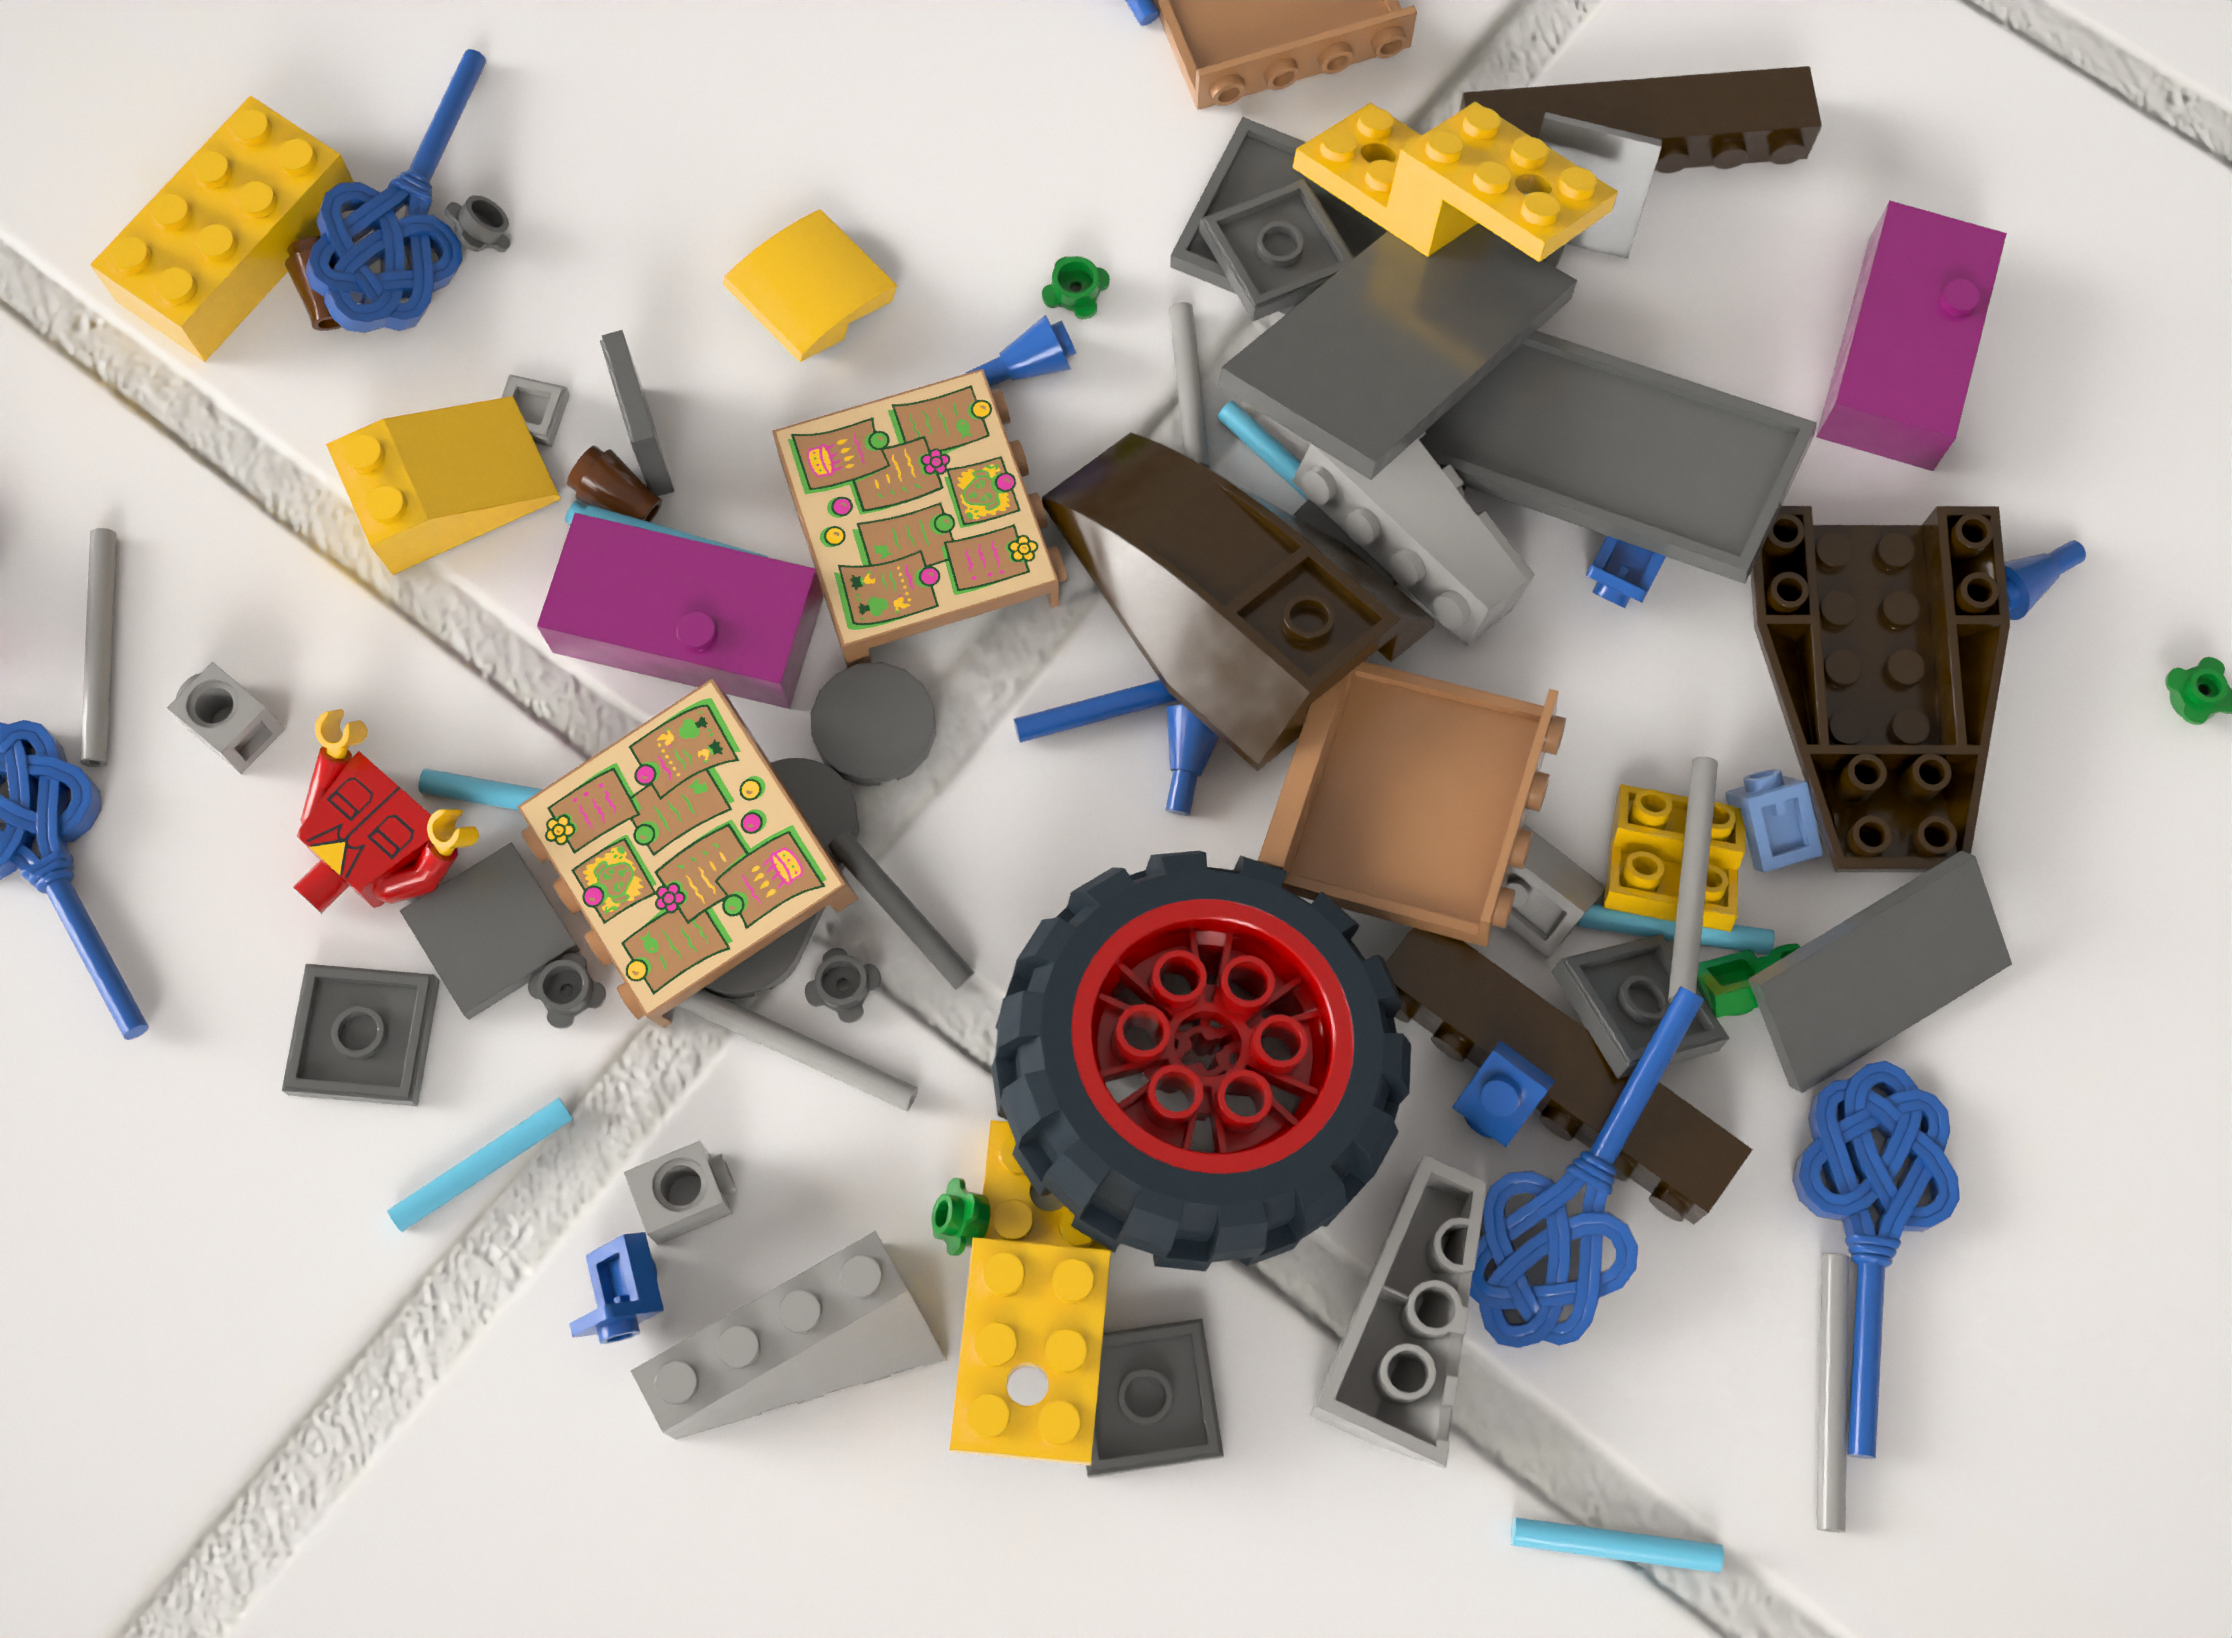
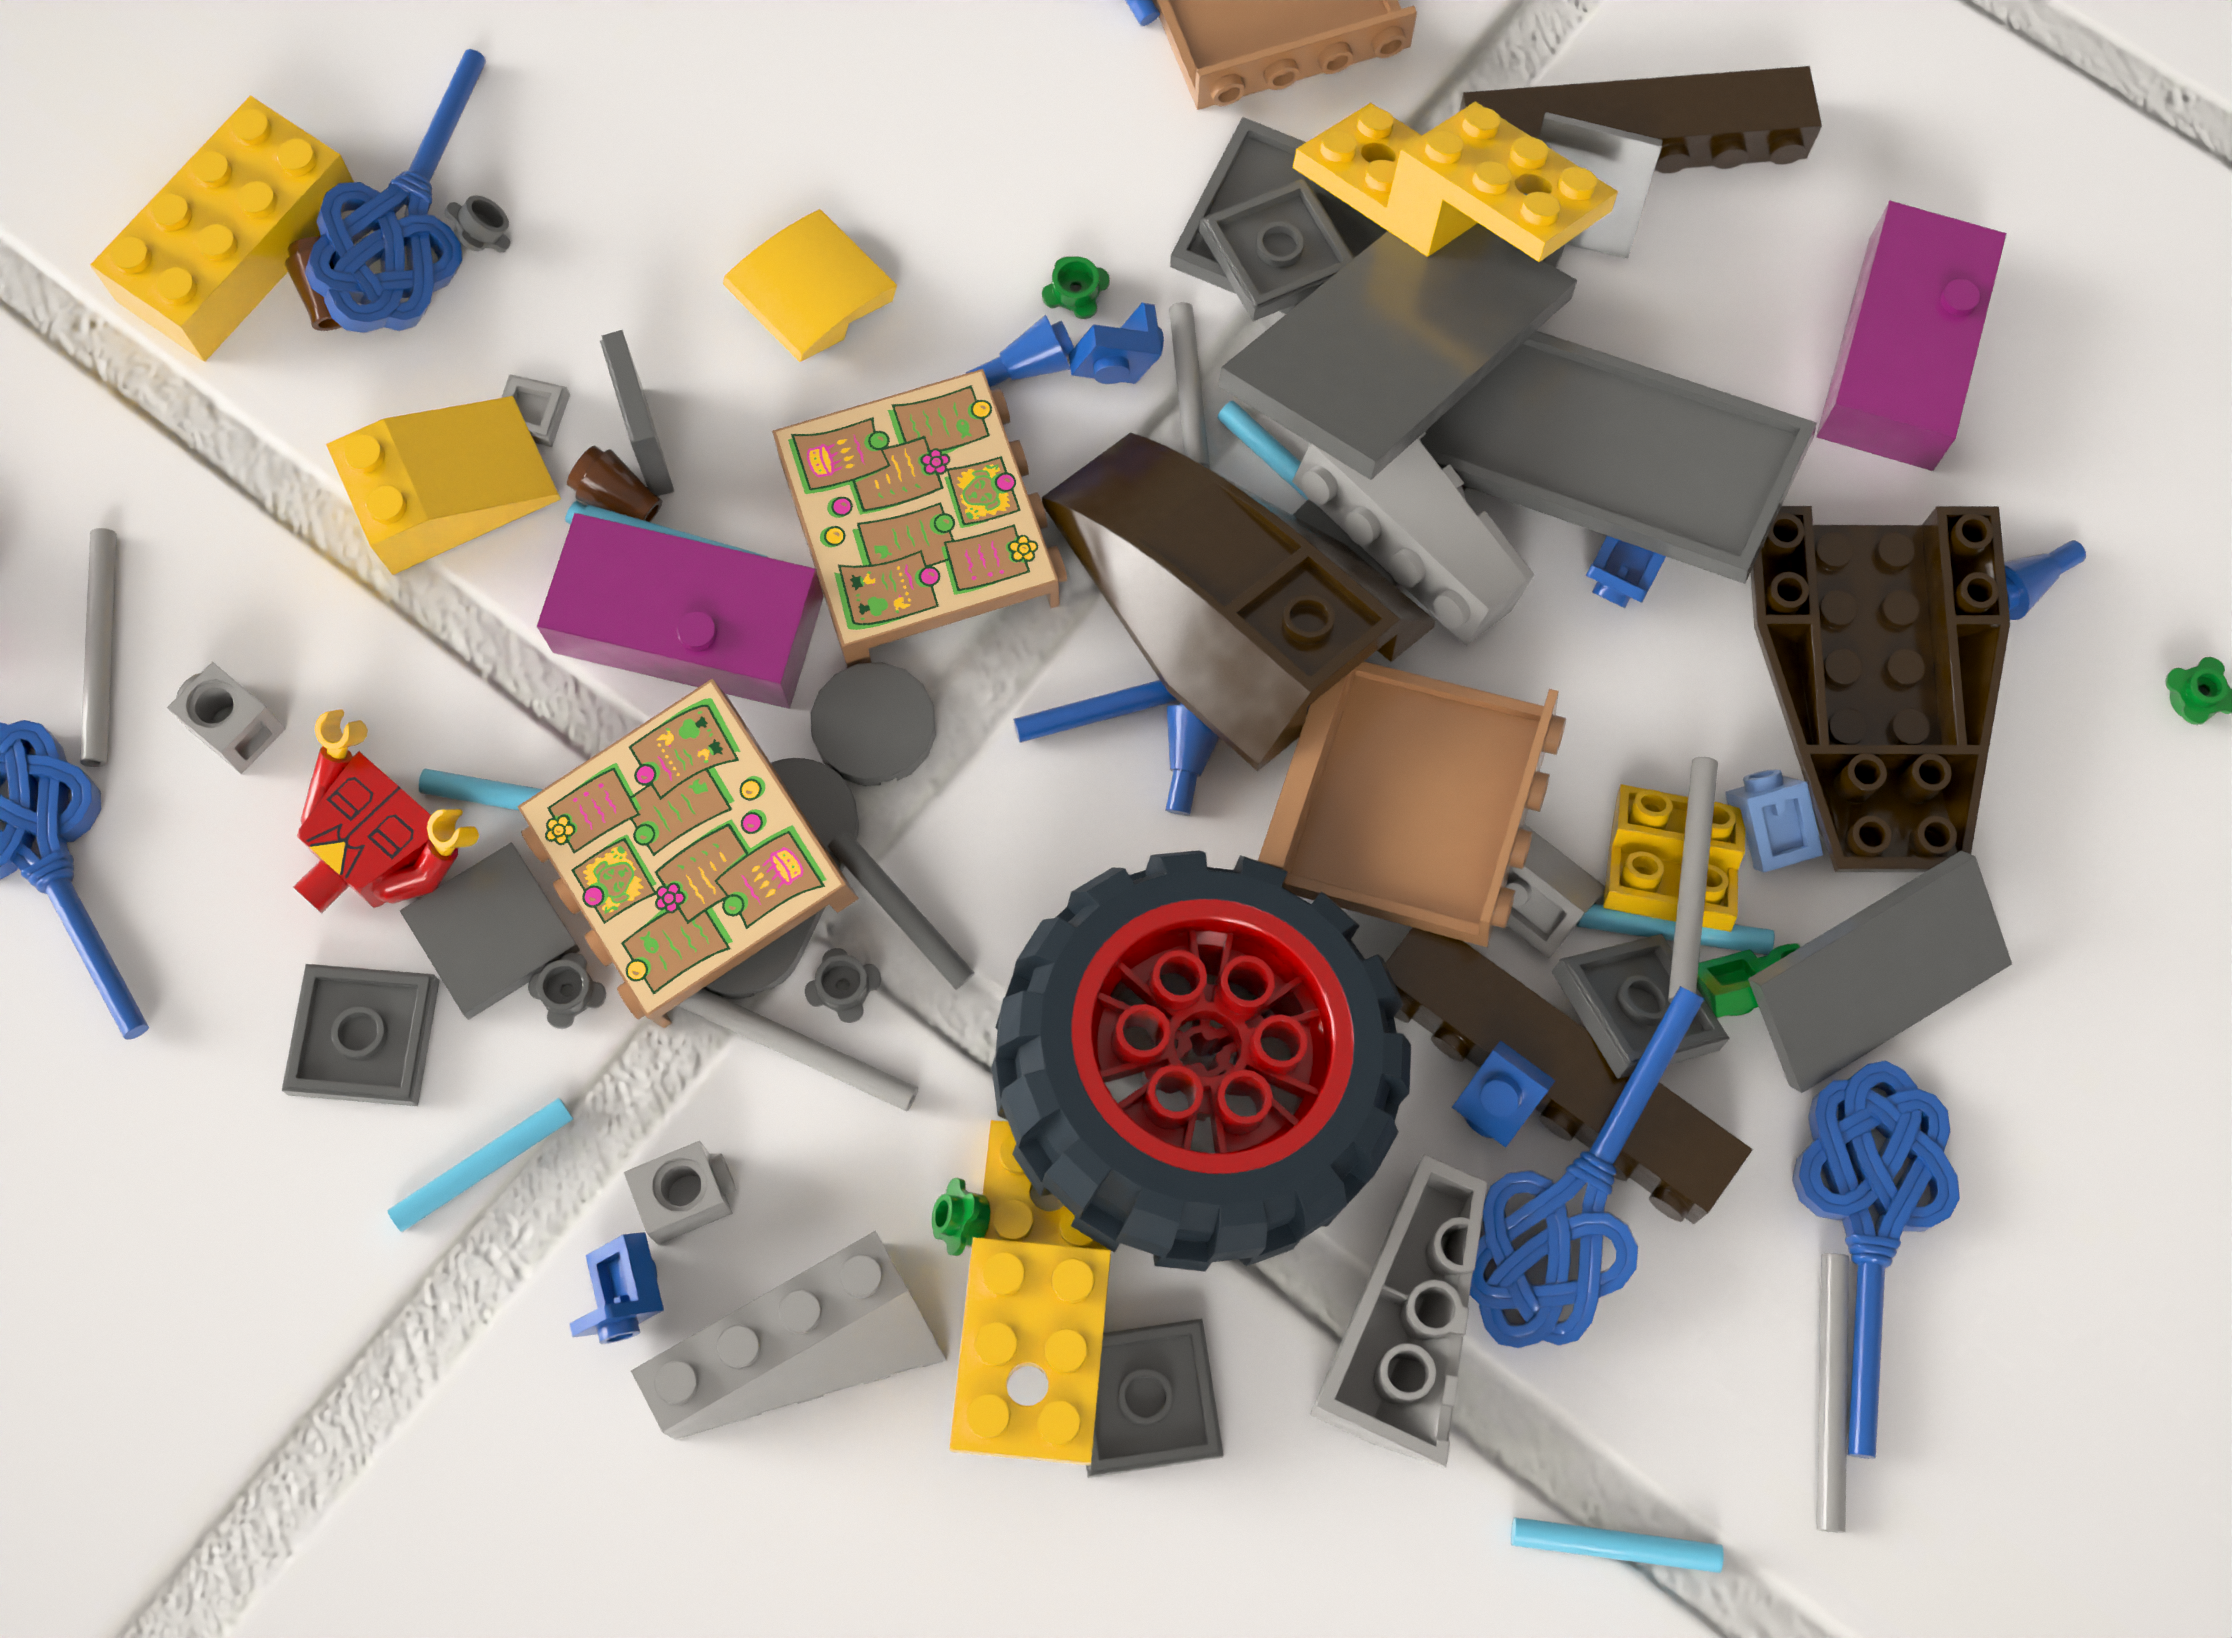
none -> blue bracket [1068,302,1164,384]

